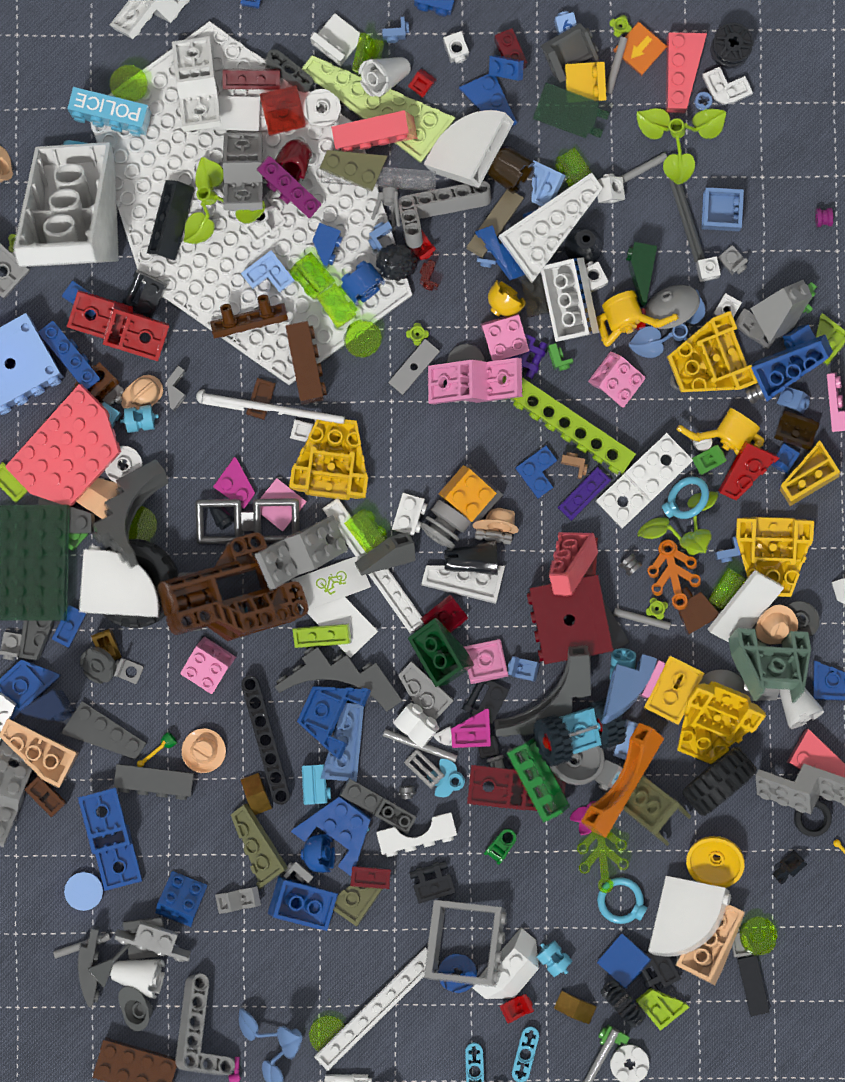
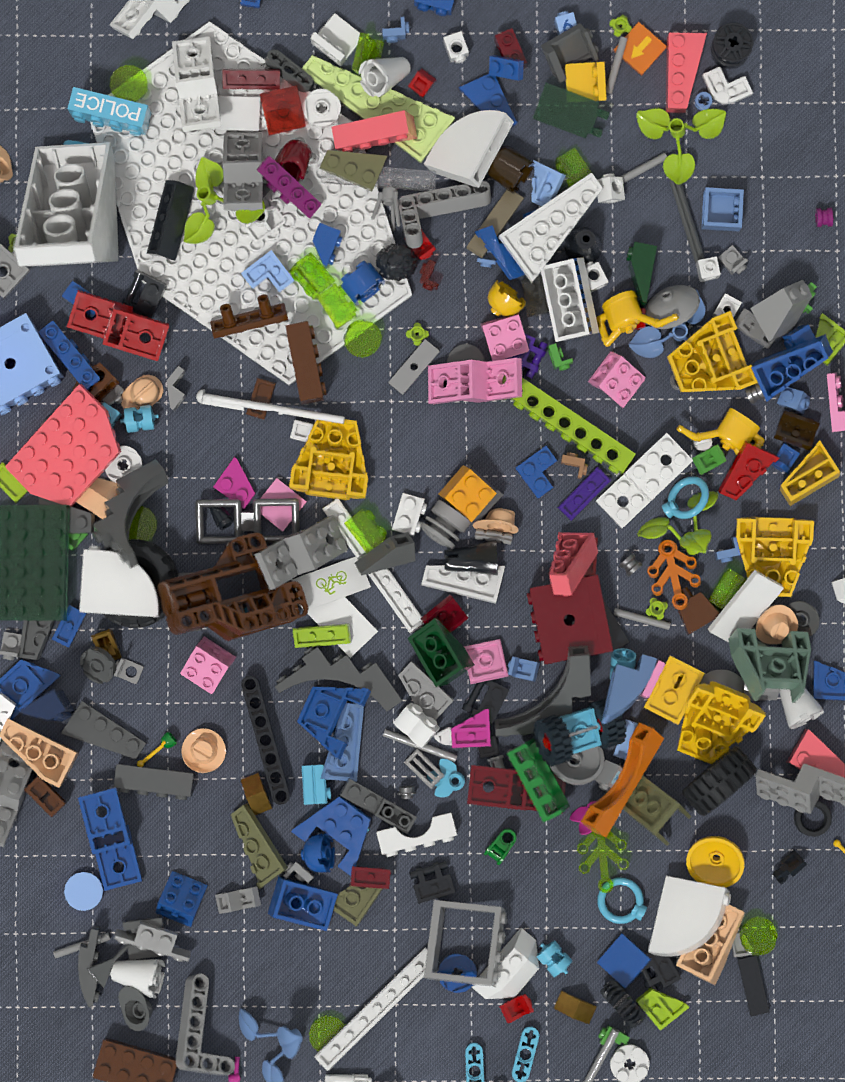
medium blue bracket [368,221,392,252] -> none

